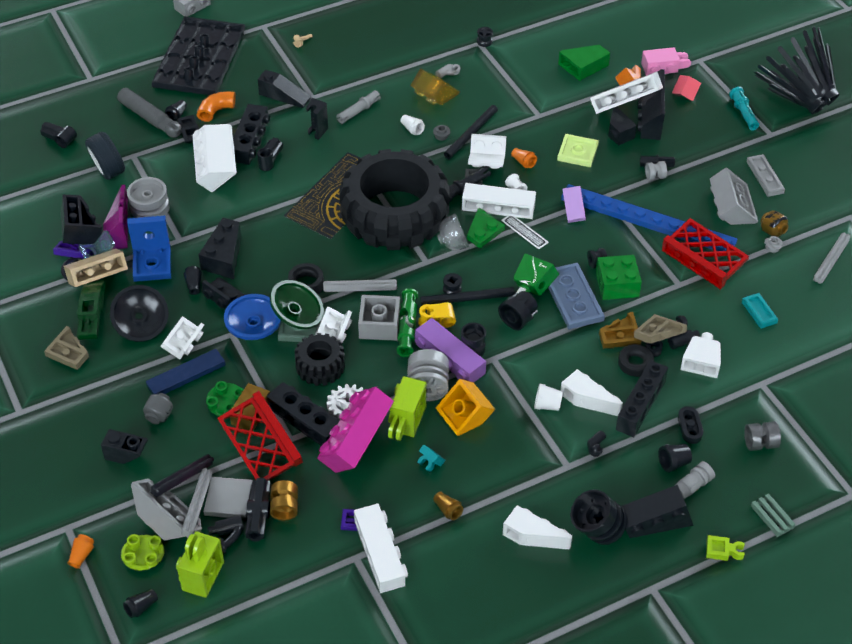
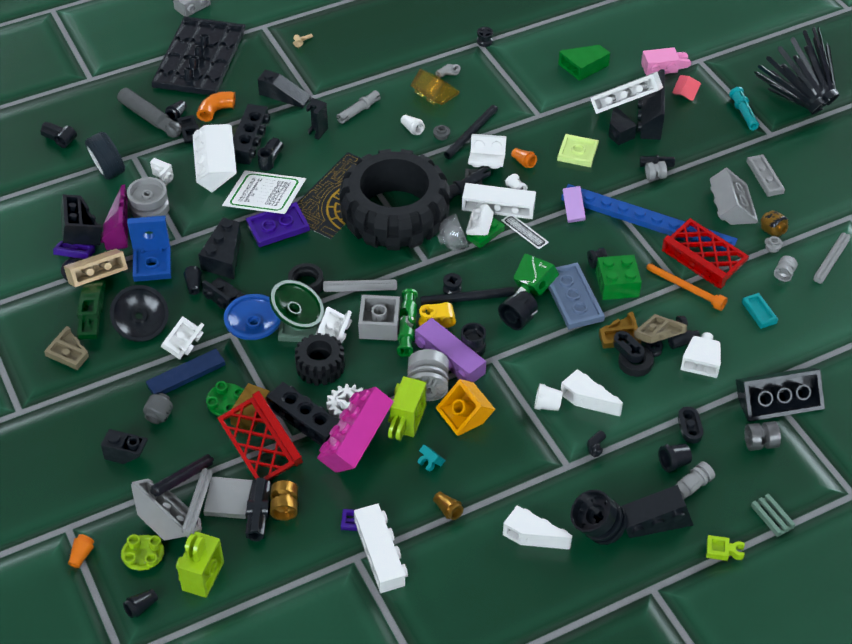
clear light blue bracket [78,230,115,259] -> none
black plant [207,515,244,554] -> none
orange slope [616,65,641,85] -> none
black brick [616,360,668,438] -> none
none -> white bracket [150,158,174,185]
none -> white sticker [222,171,306,214]
none -> dark purple plate [246,202,310,247]
none -> white slope [466,204,494,235]
none -> black beam [613,331,645,363]
none -> orange piece [646,264,728,311]
none -> black slope [736,367,825,421]
none -> light grey wheel [774,256,798,282]

